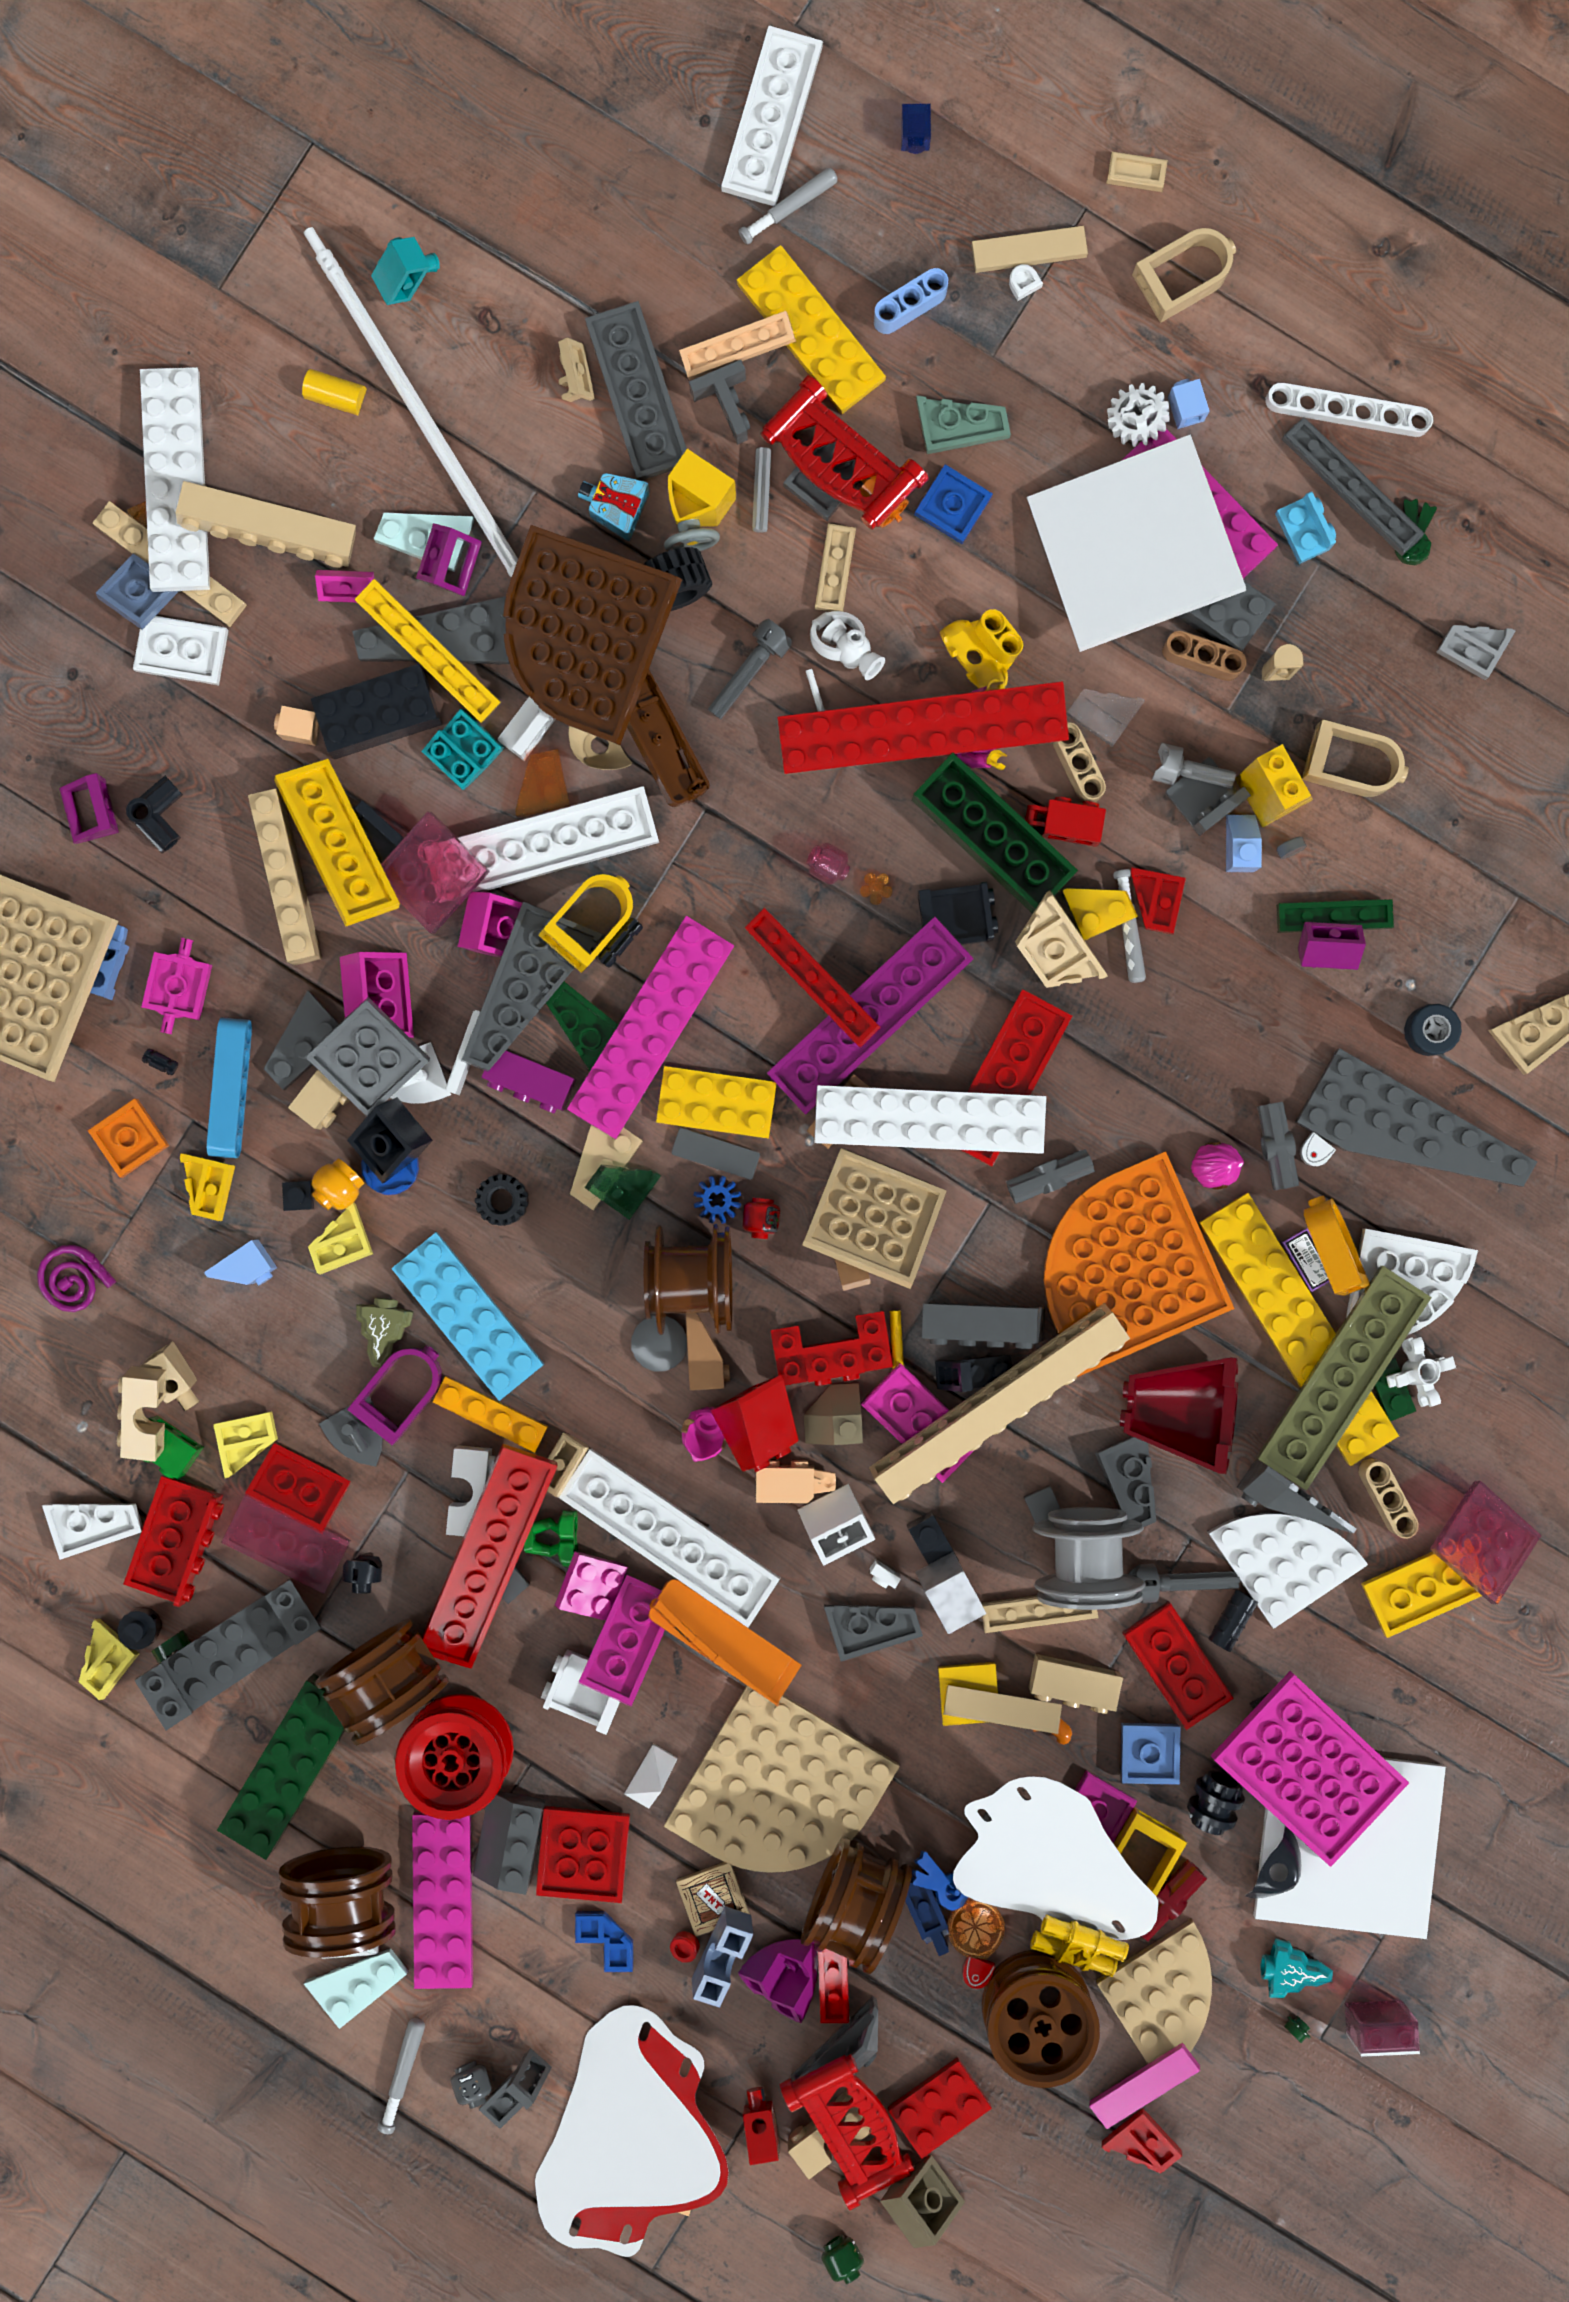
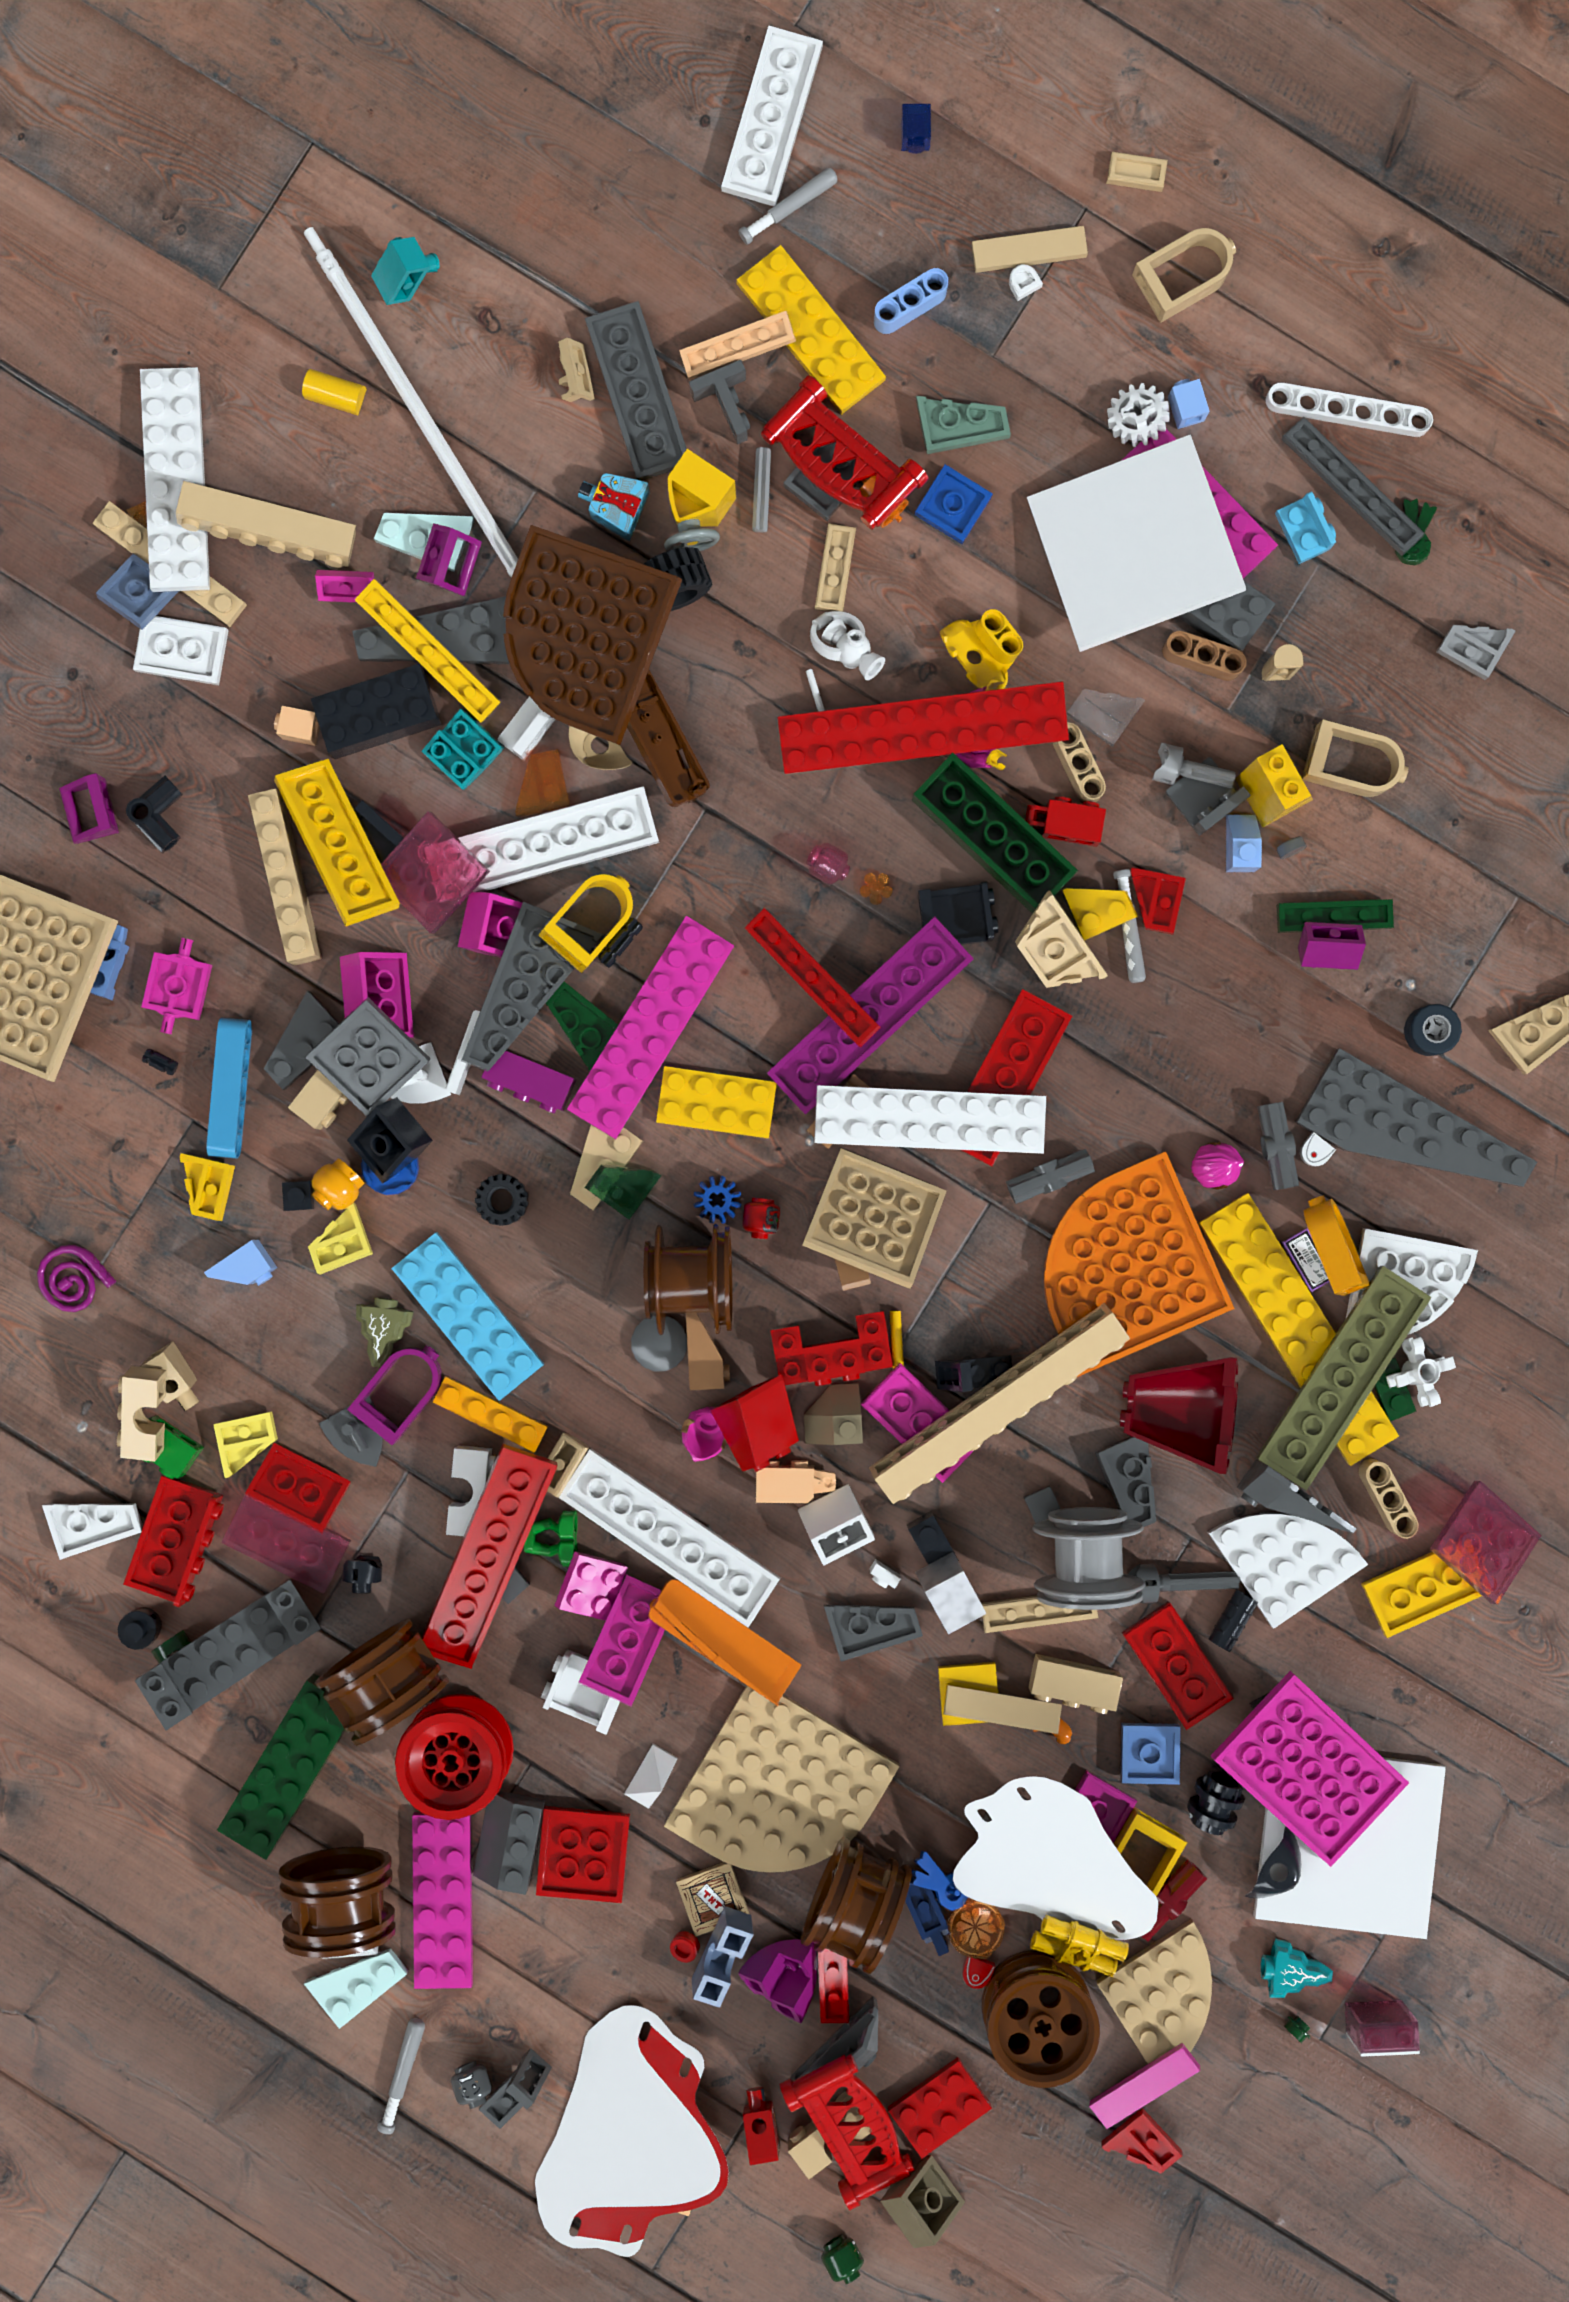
light yellow wing [79,1619,139,1700] -> none
orange plate [88,1099,170,1178] -> none
blue tile [575,1911,633,1972] -> none
dark grey piece [672,1128,760,1180] -> none
dark grey piece [708,619,792,720] -> none
dark grey wedge [922,1303,1045,1349] -> none

